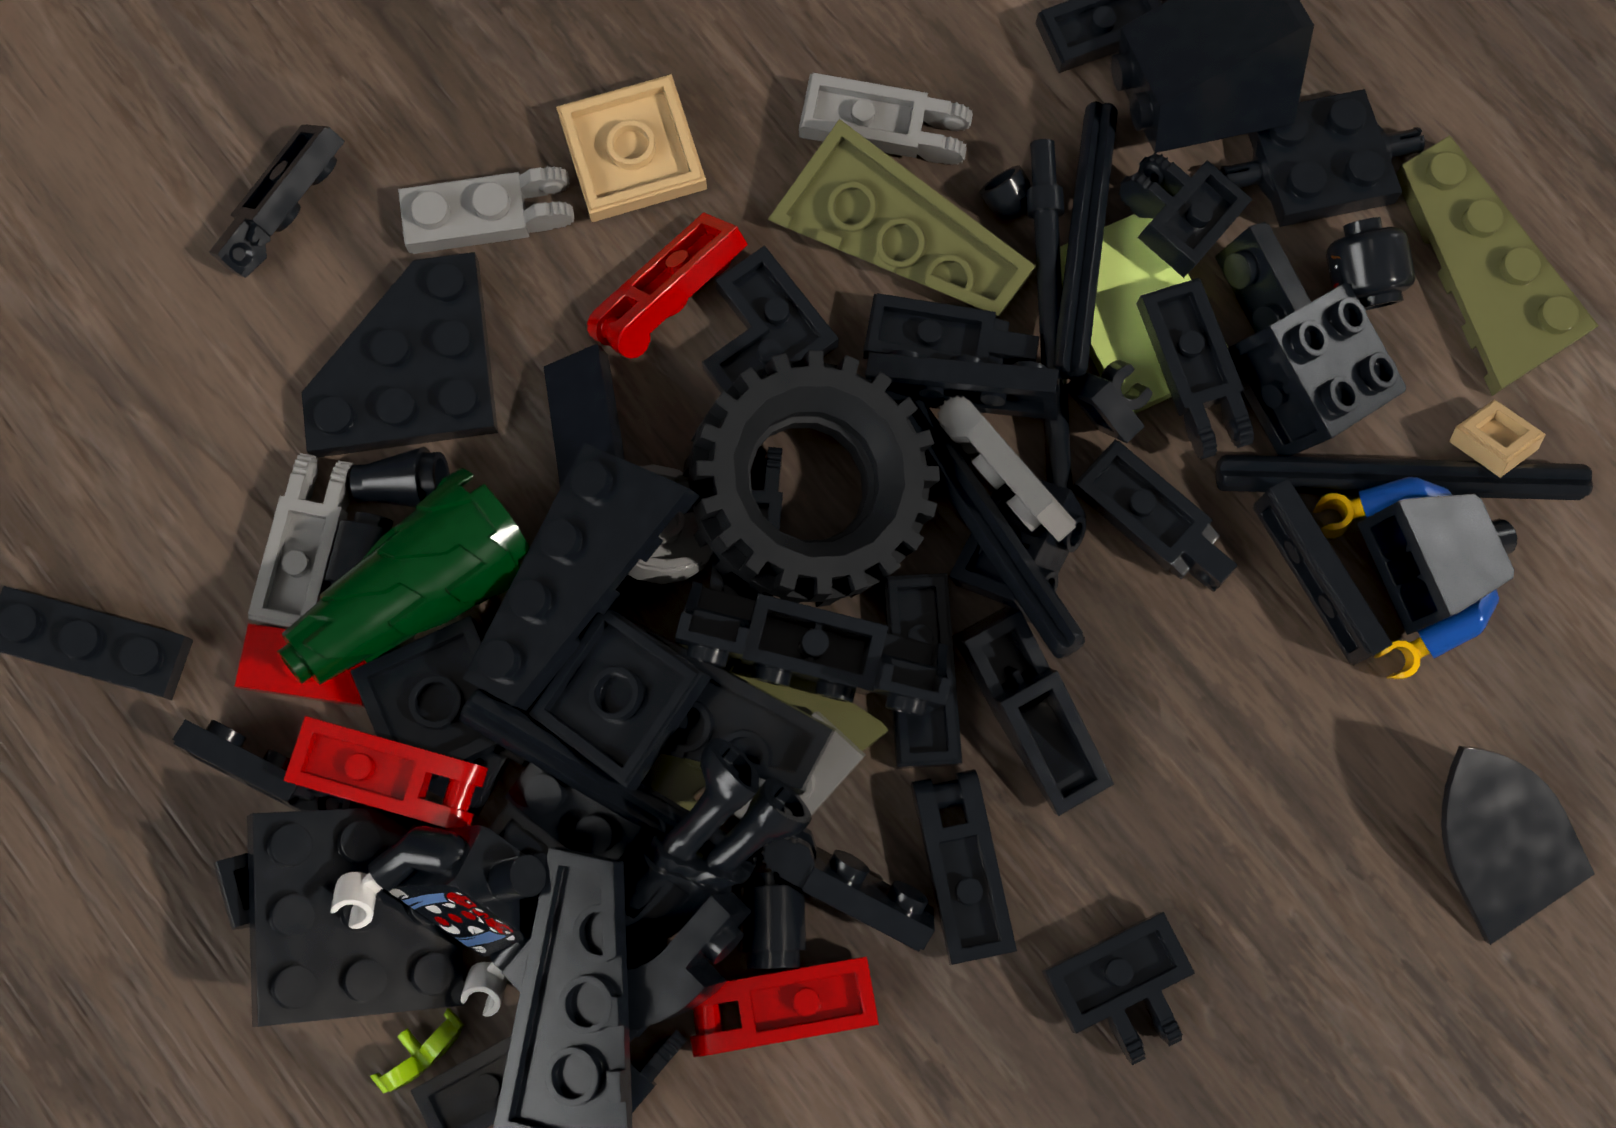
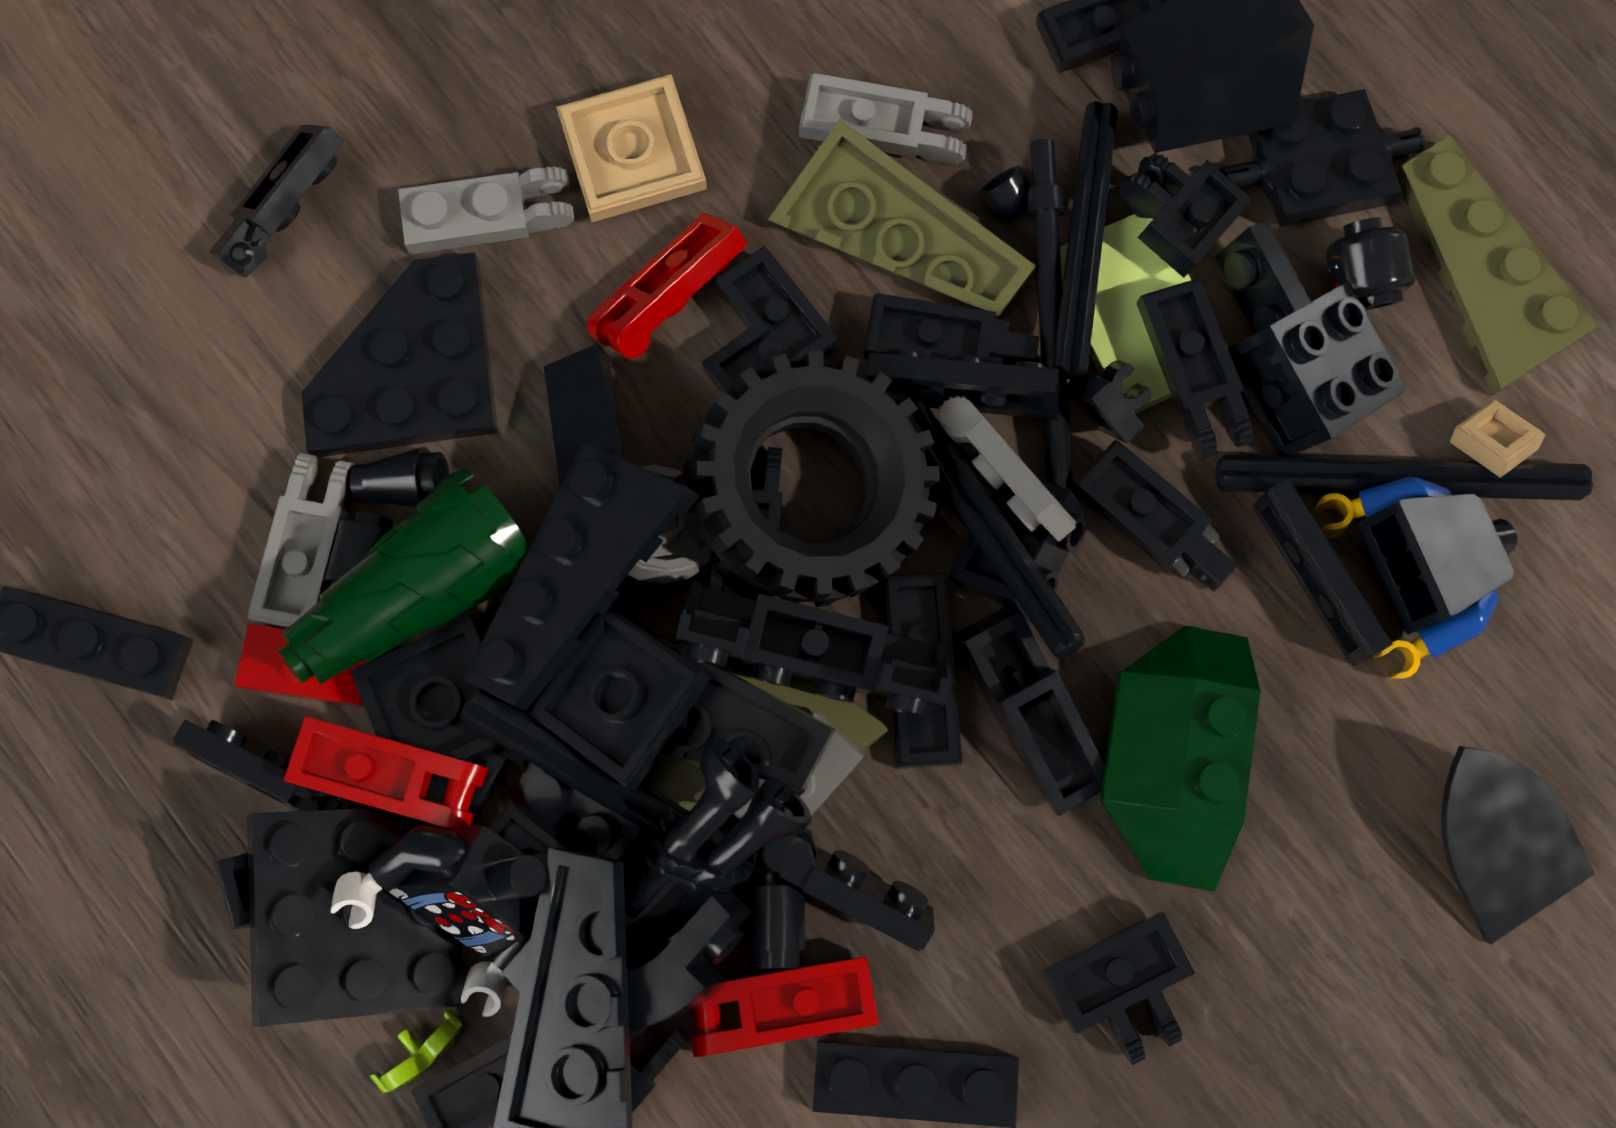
black plate [911,769,1017,965] -> none
none -> black plate [812,1040,1019,1128]
none -> dark green wedge [1100,626,1261,892]

